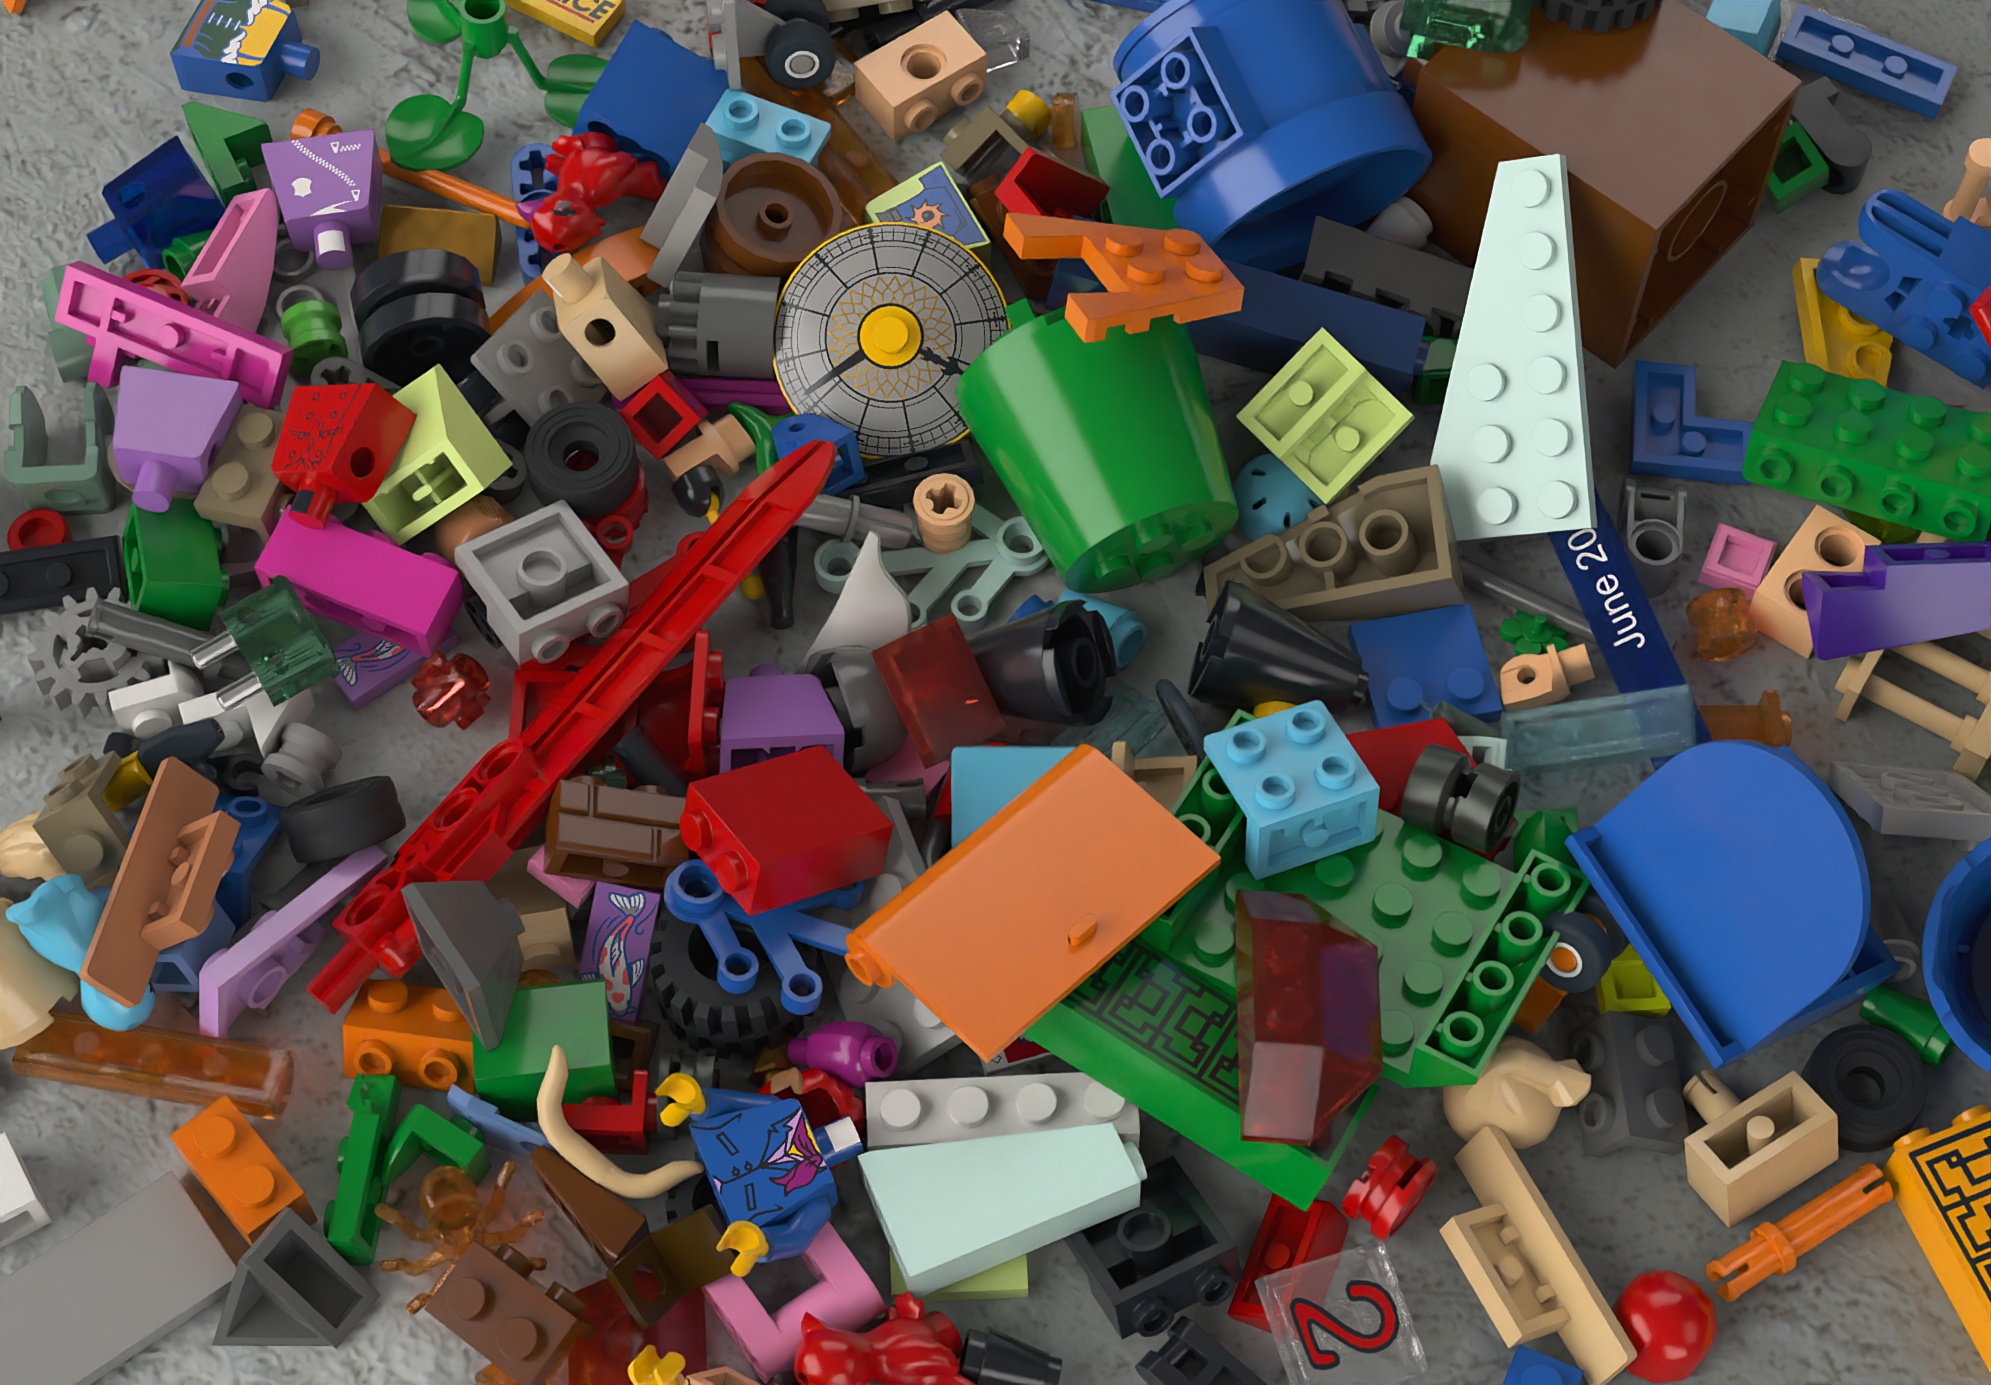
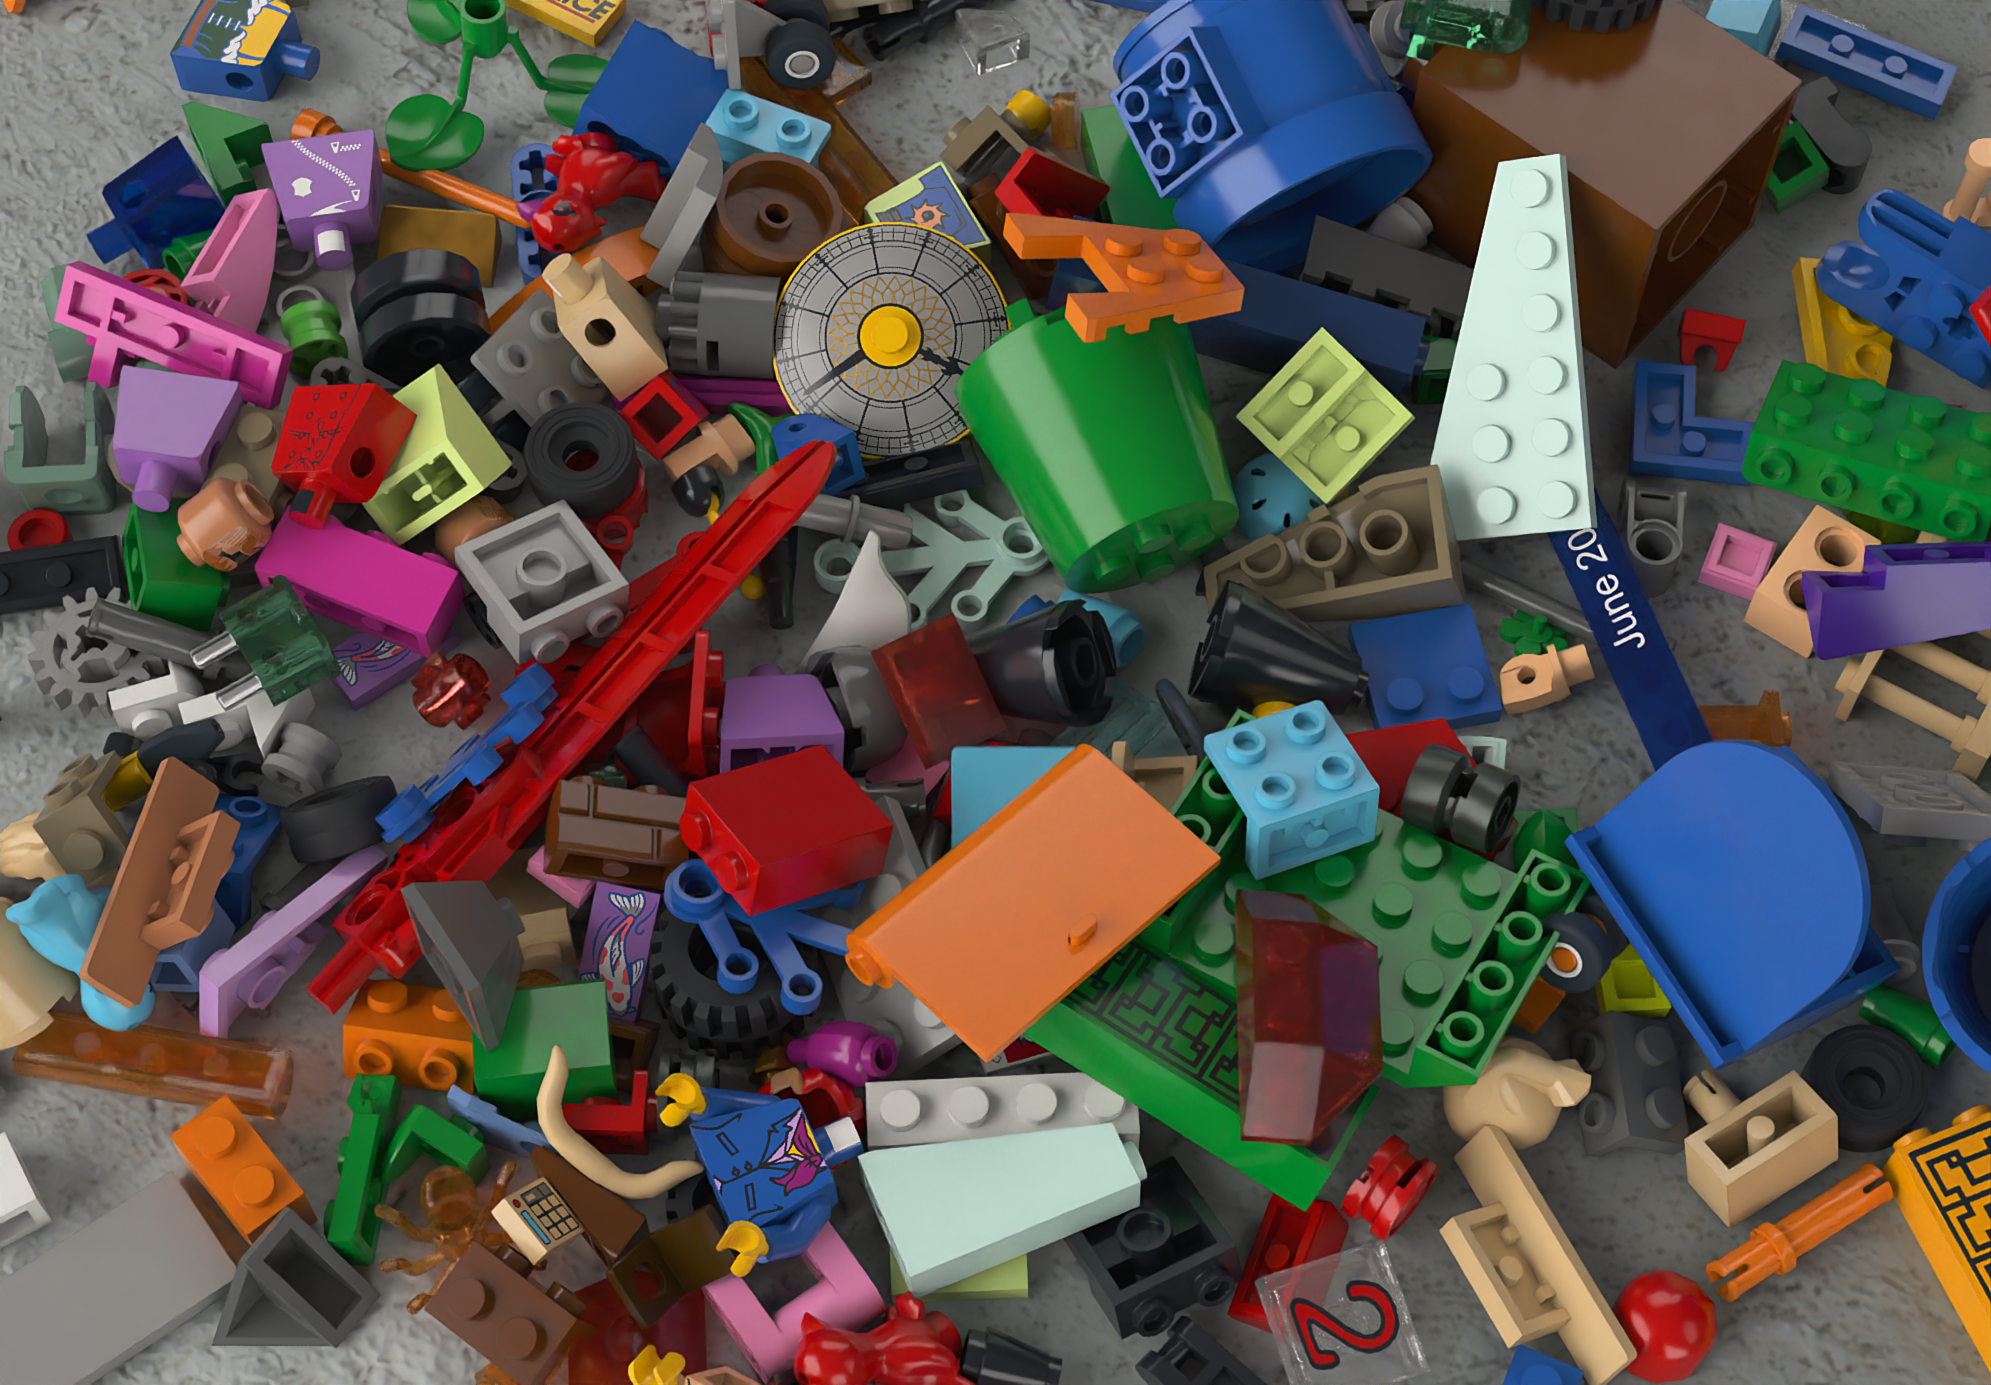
light nougat brick [854,10,987,143] -> none
light nougat bush [913,473,975,554] -> none
sand green piece [1420,701,1507,750] -> none
clear light blue tile [1501,684,1696,777] -> none
clear orange wheel [1685,587,1759,662] -> none
none -> nougat head [177,477,274,572]
none -> blue plant [375,661,558,844]
none -> tan tile [491,1176,585,1265]
none -> red tile [1677,308,1746,373]

